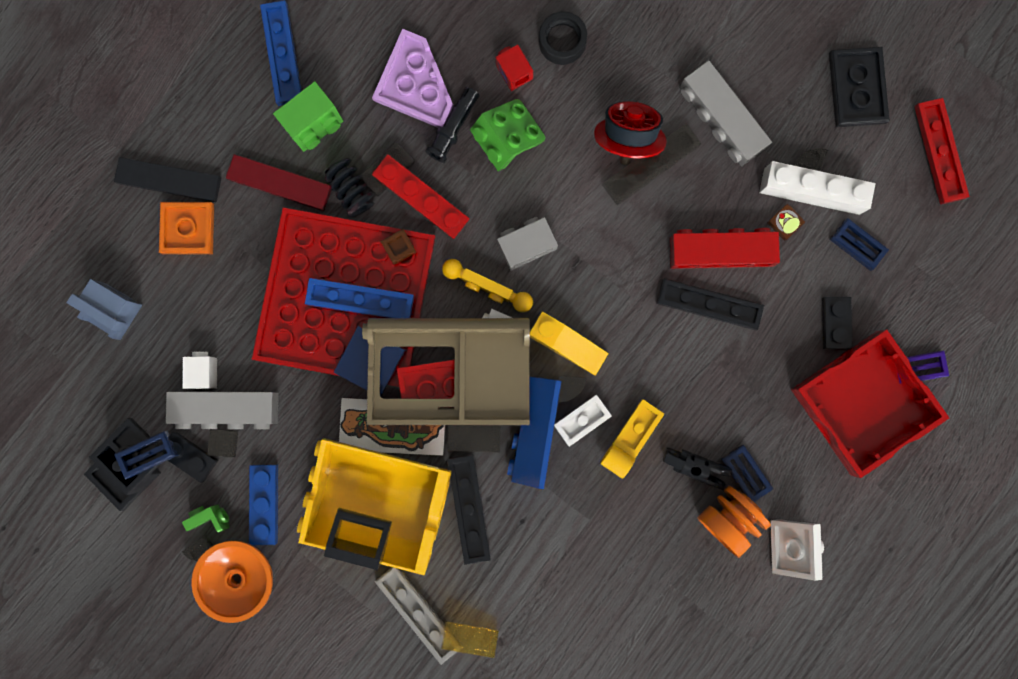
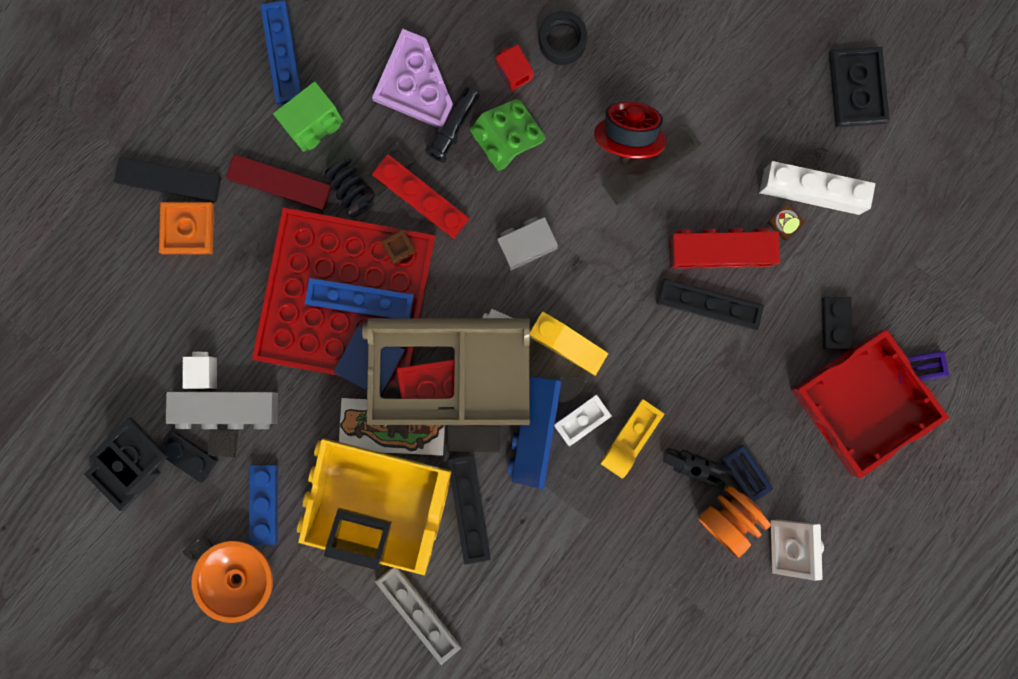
sand blue plate [66,279,142,340] -> none
dark blue tile [114,431,178,479] -> none
bright green bracket [182,504,230,533] -> none
clear yellow tile [441,621,499,658] -> none
yellow plate [442,259,533,313] -> none
light grey brick [680,61,772,167] -> none
dark blue tile [829,218,889,271] -> none
red plate [914,98,970,205] -> none

